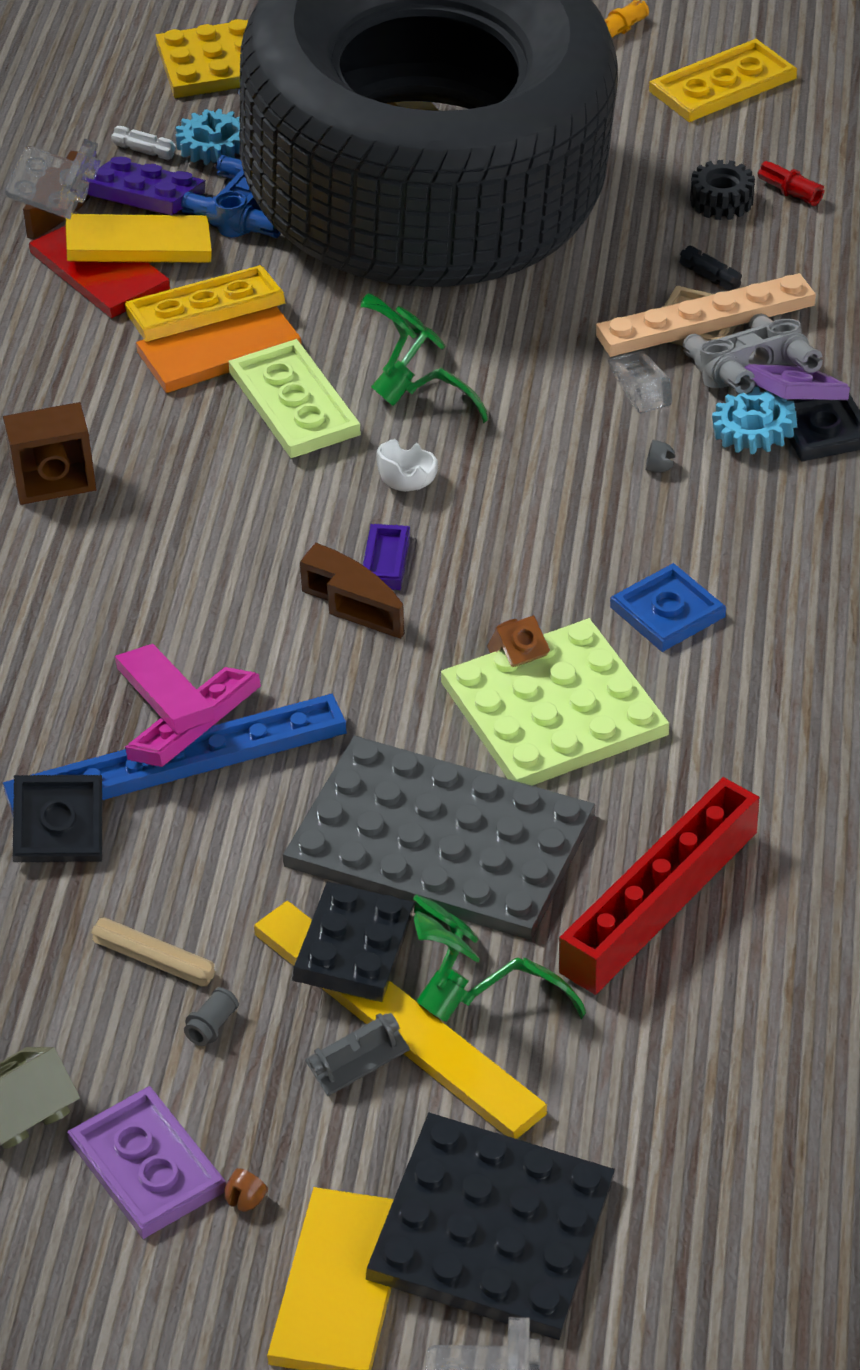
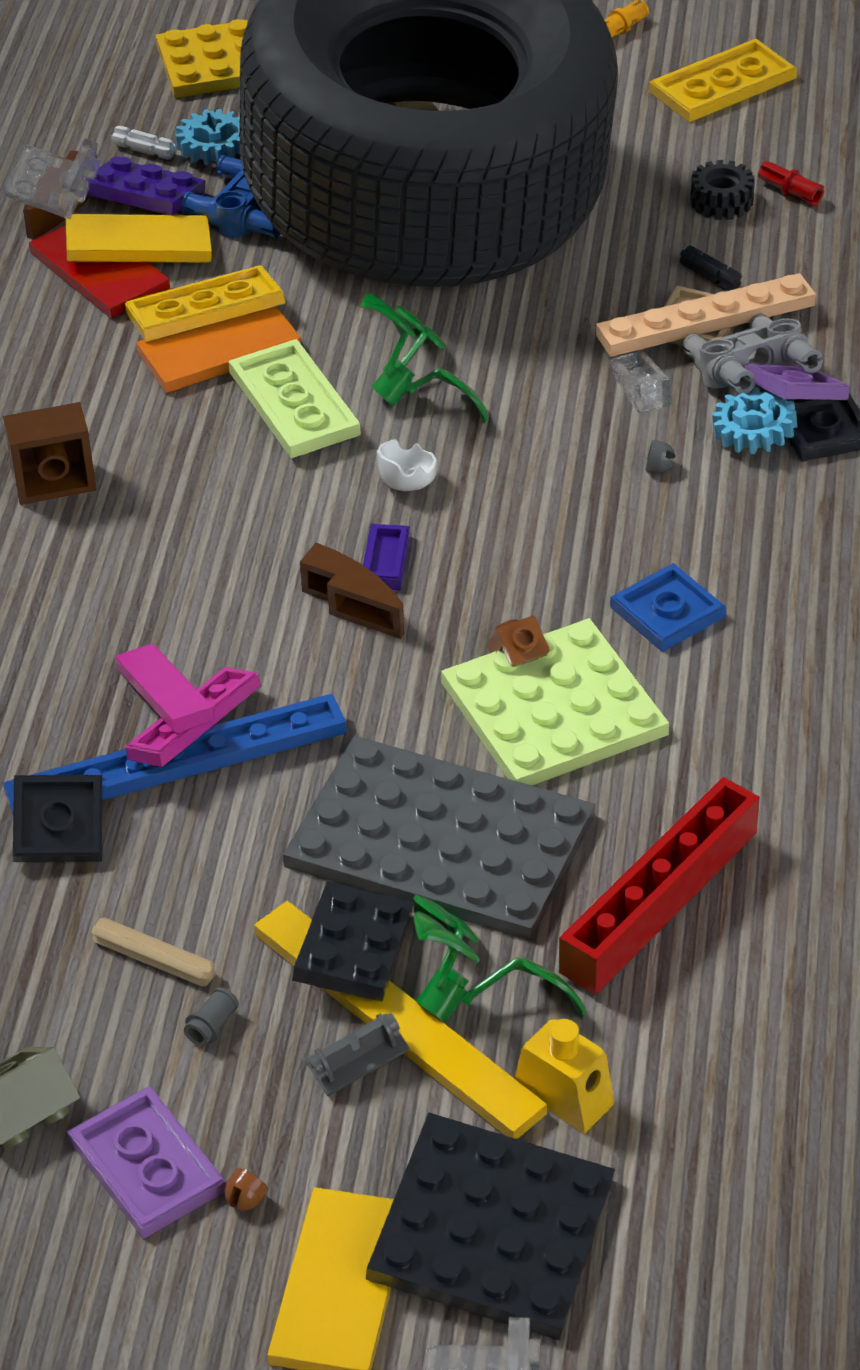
none -> yellow torso [515,1019,614,1134]

